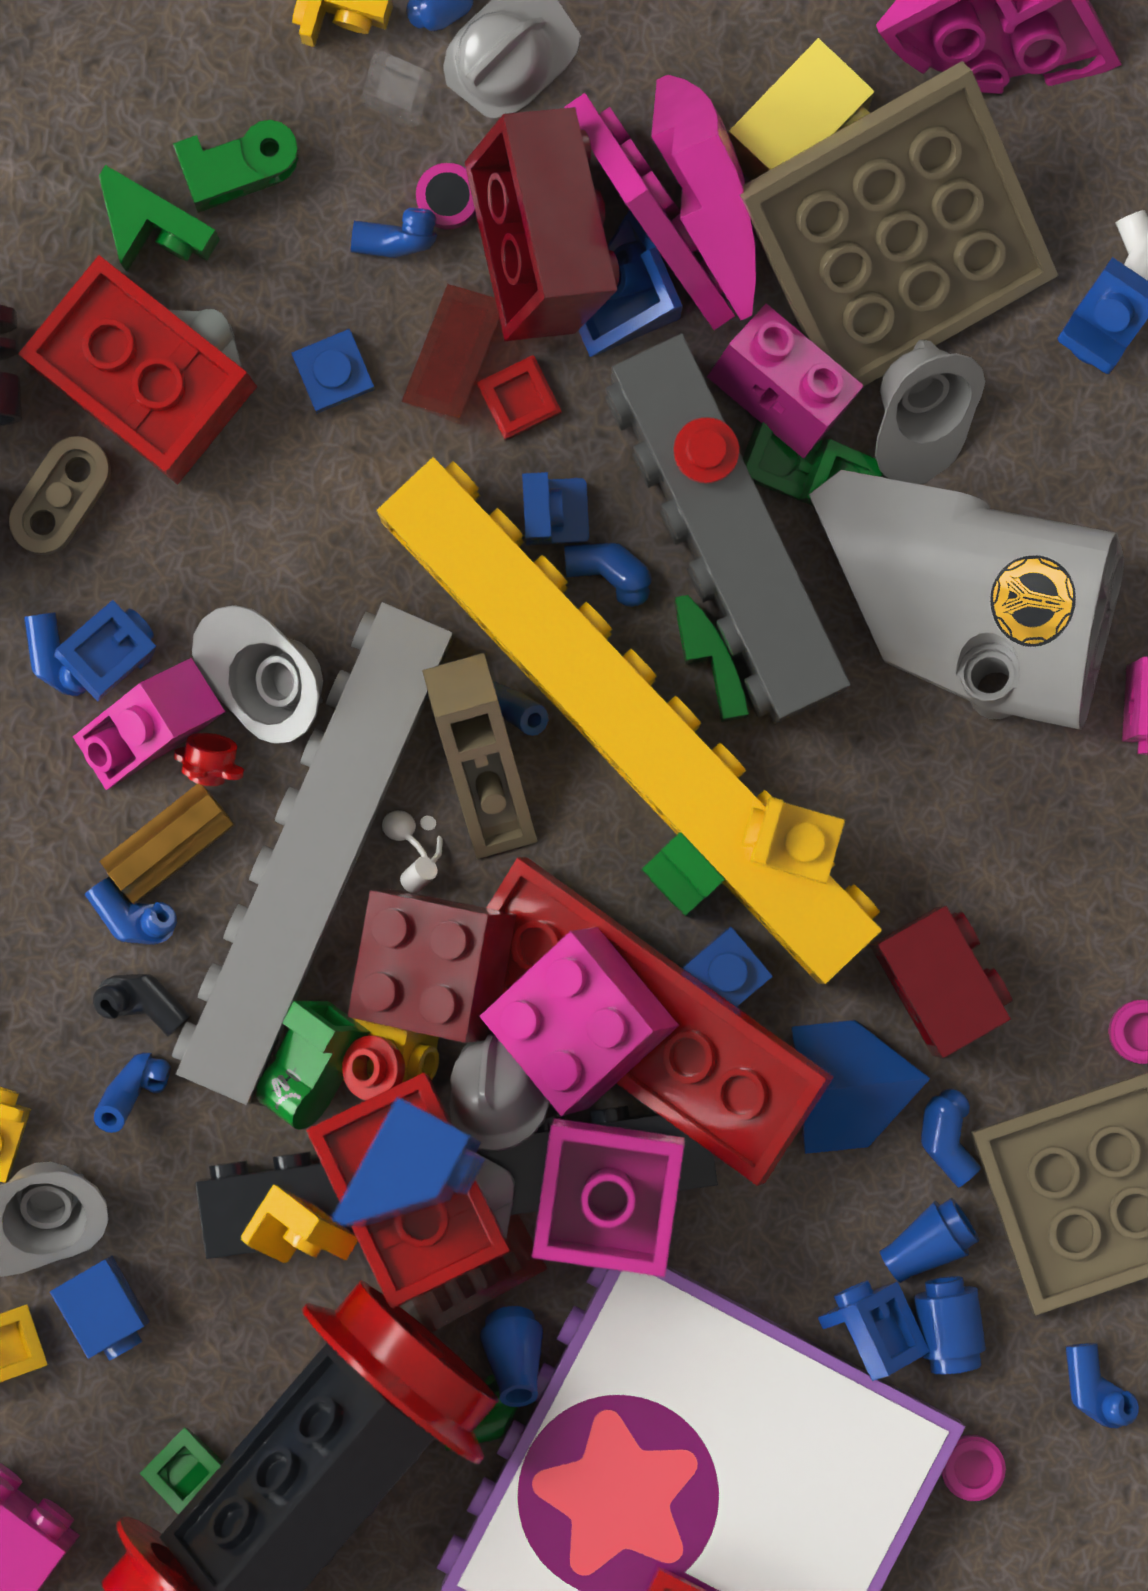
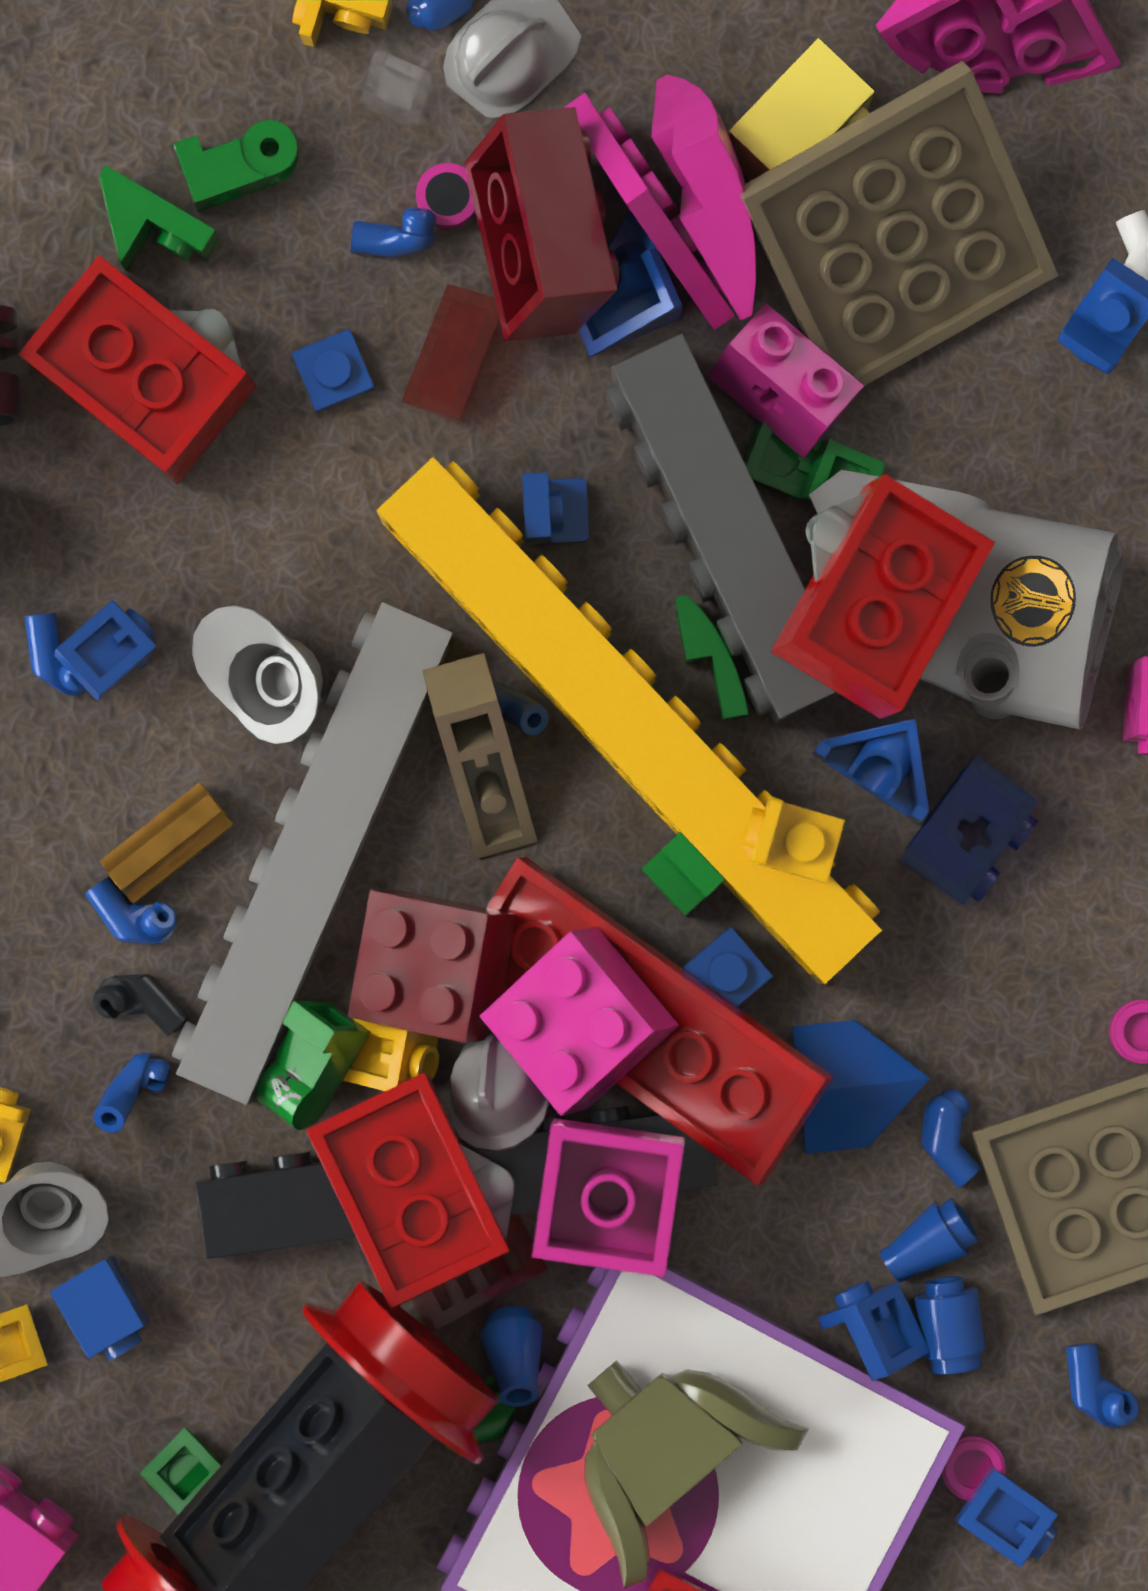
dark tan plate [9,436,111,555] -> none
dark pink slope [73,658,225,790] -> none
red plate [174,733,244,786] -> none
yellow bracket [241,1184,358,1263] -> none
blue slope [332,1097,485,1227] -> none
red plate [342,1036,405,1100] -> none
white piece [382,810,443,893] -> none
red tile [477,355,562,441] -> none
blue arm [564,543,652,607] -> none
red plate [674,417,739,484] -> none
dark red brick [869,906,1013,1058] -> none
light grey piece [875,339,985,484] -> none
none -> olive torso [584,1360,809,1589]
none -> red piece [770,474,996,719]
none -> blue slope [811,719,929,824]
none -> clear blue brick [896,755,1039,906]
none -> blue bracket [955,1466,1058,1568]

